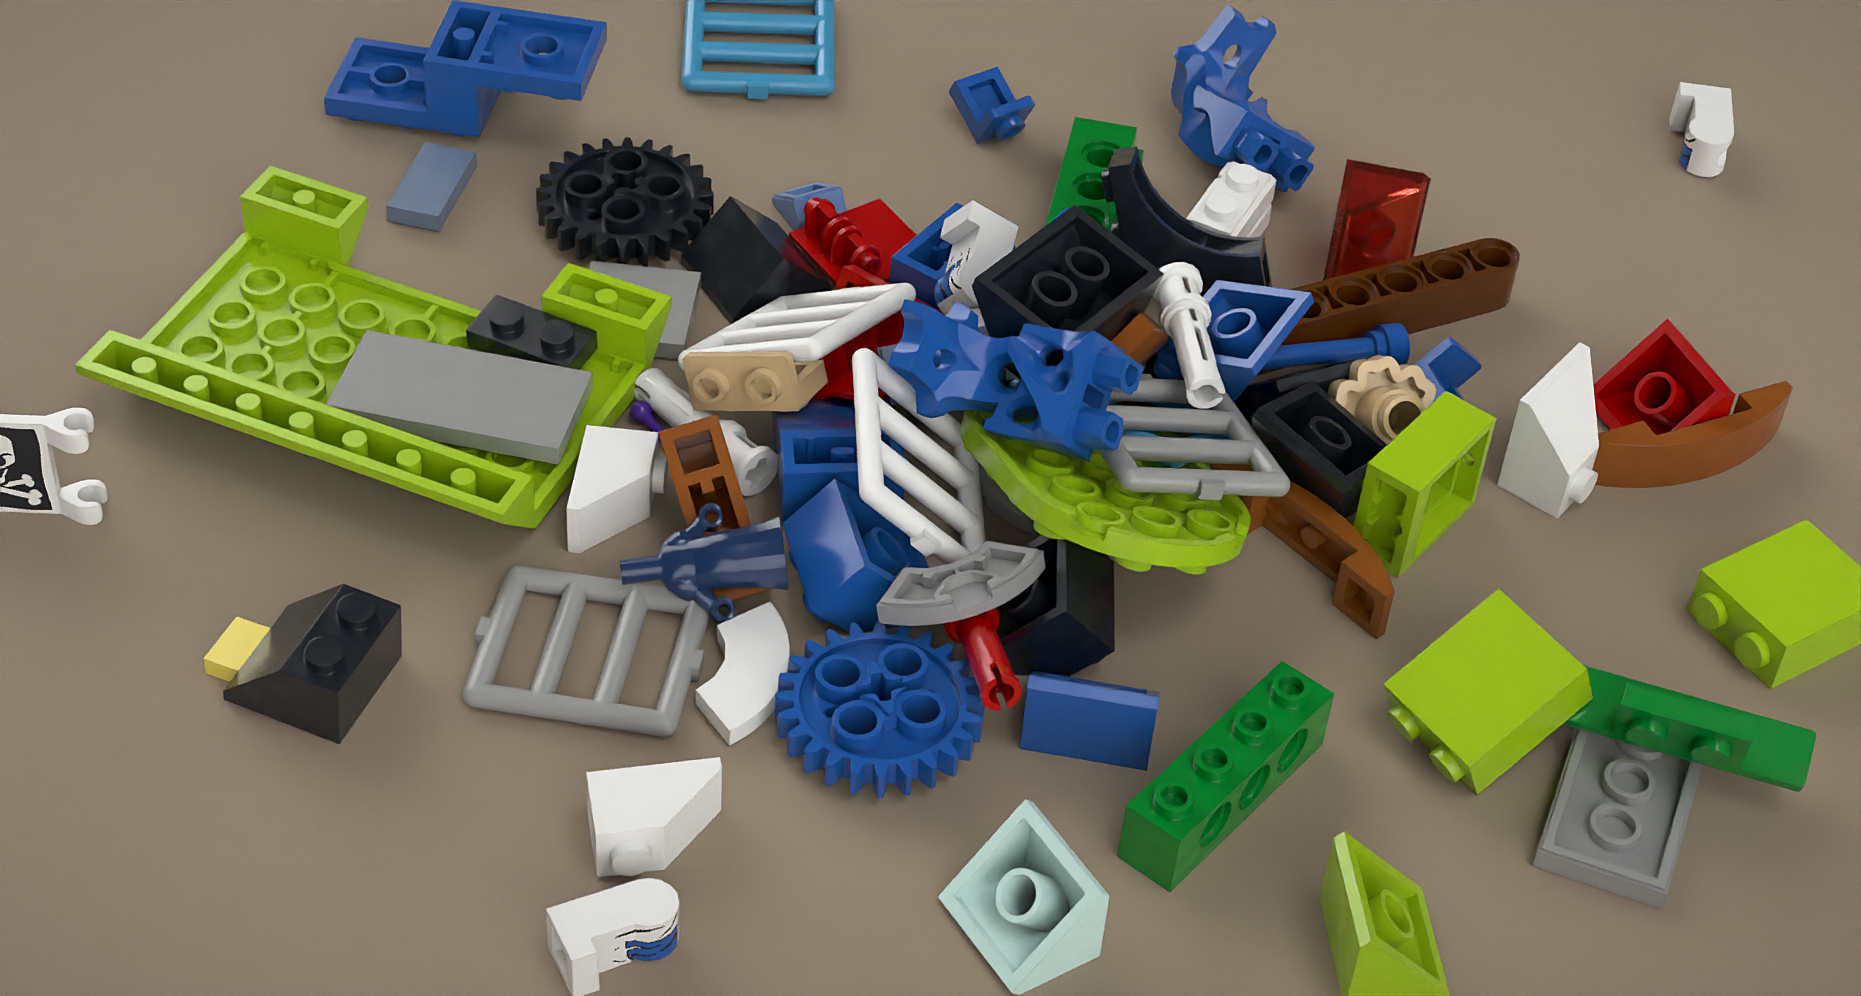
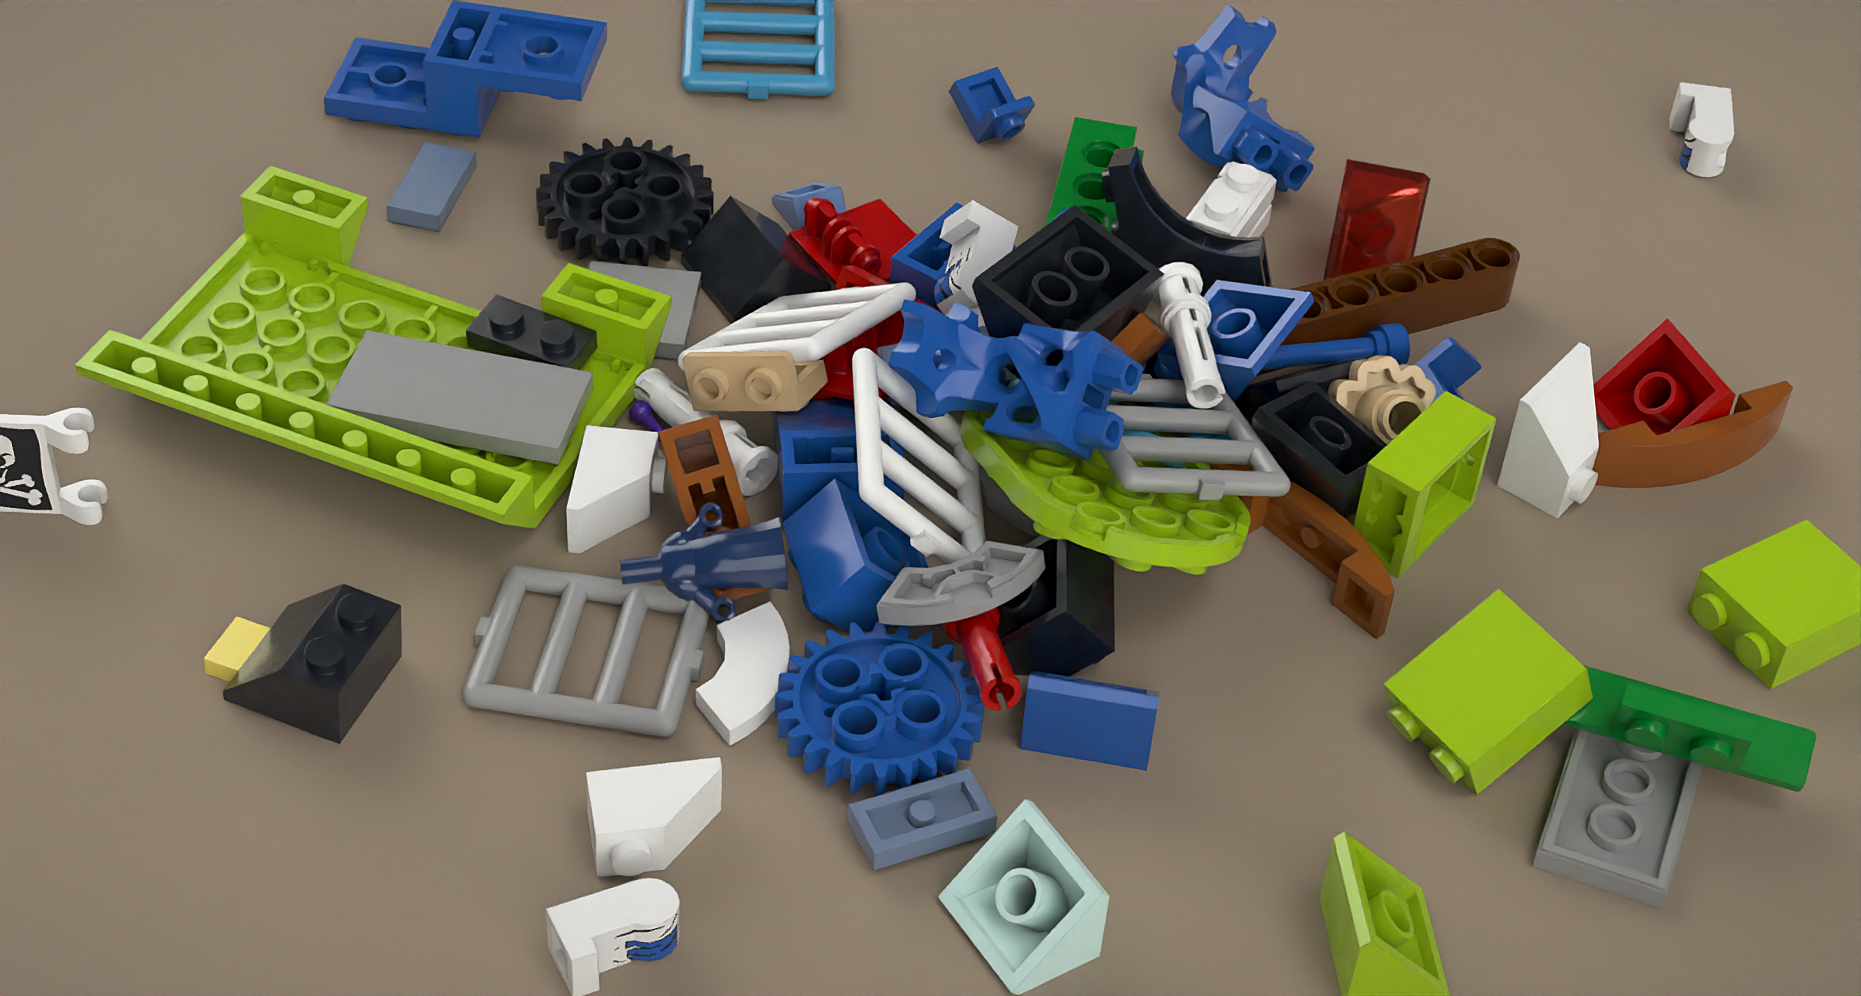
green brick [1117,661,1335,892] -> none
none -> sand blue plate [847,768,997,871]

